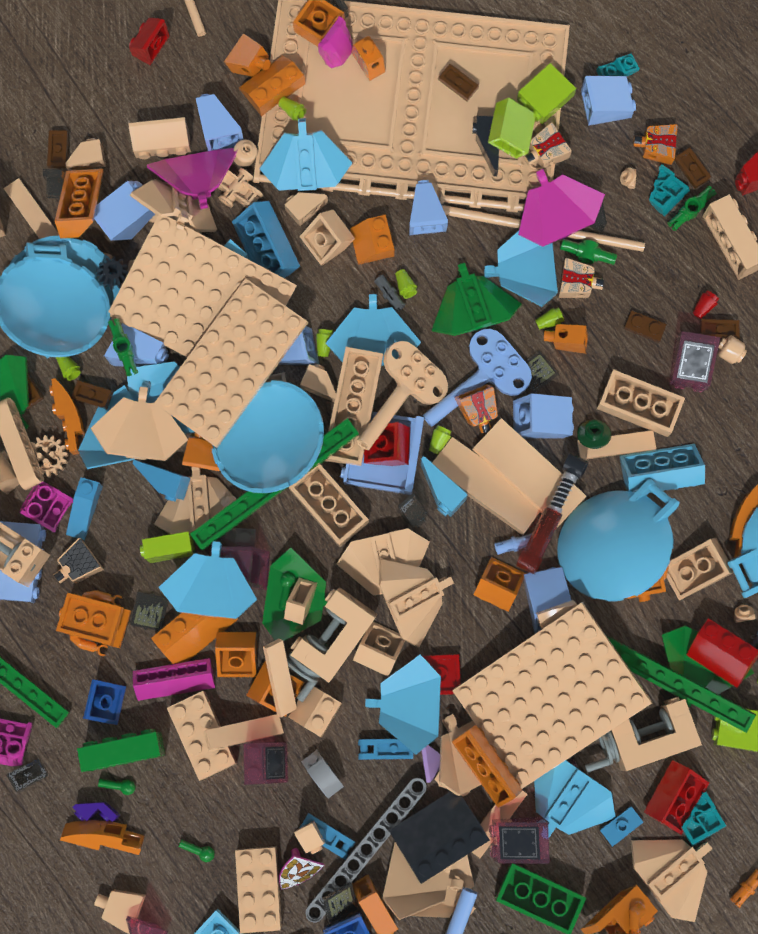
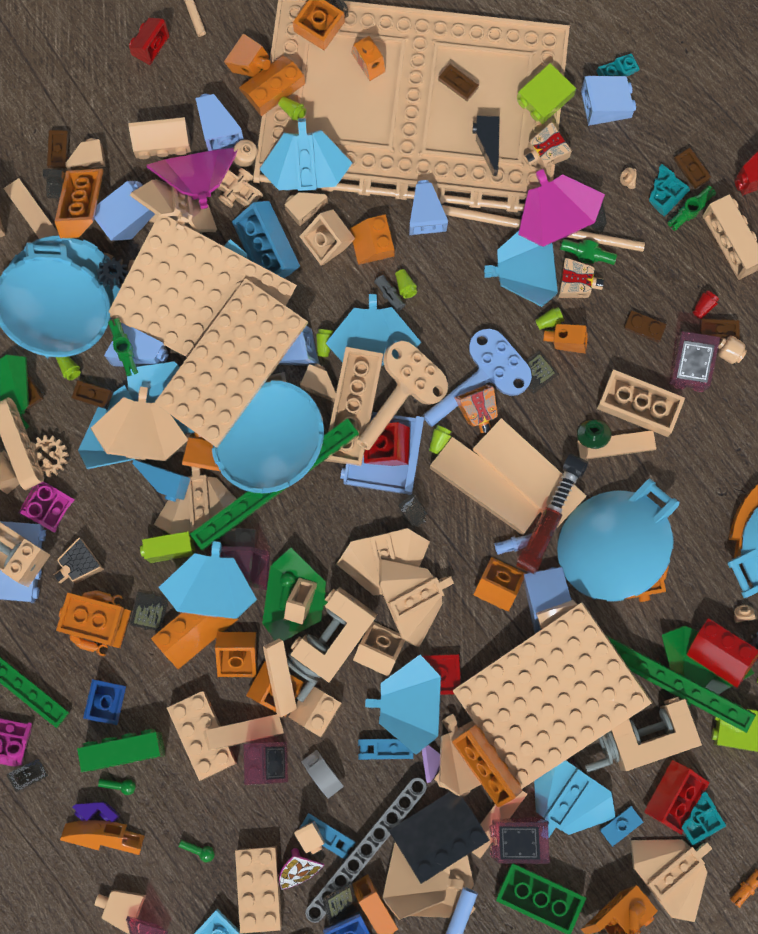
orange slope [49,378,85,455] -> none
dark azure slope [66,477,103,540] -> none
dark pink brick [133,658,215,701] -> none
light nougat brick [289,464,369,547] -> none
dark pink slope [318,16,353,68] -> none
medium azure slope [421,456,468,517] -> none
green panel [432,263,522,336] -> none
lime brick [488,97,536,158] -> none
light blue slope [513,394,574,438] -> none
medium azure slope [620,444,705,493] -> none
torso [633,124,677,165] -> none
light nougat slope [667,538,734,601] -> none

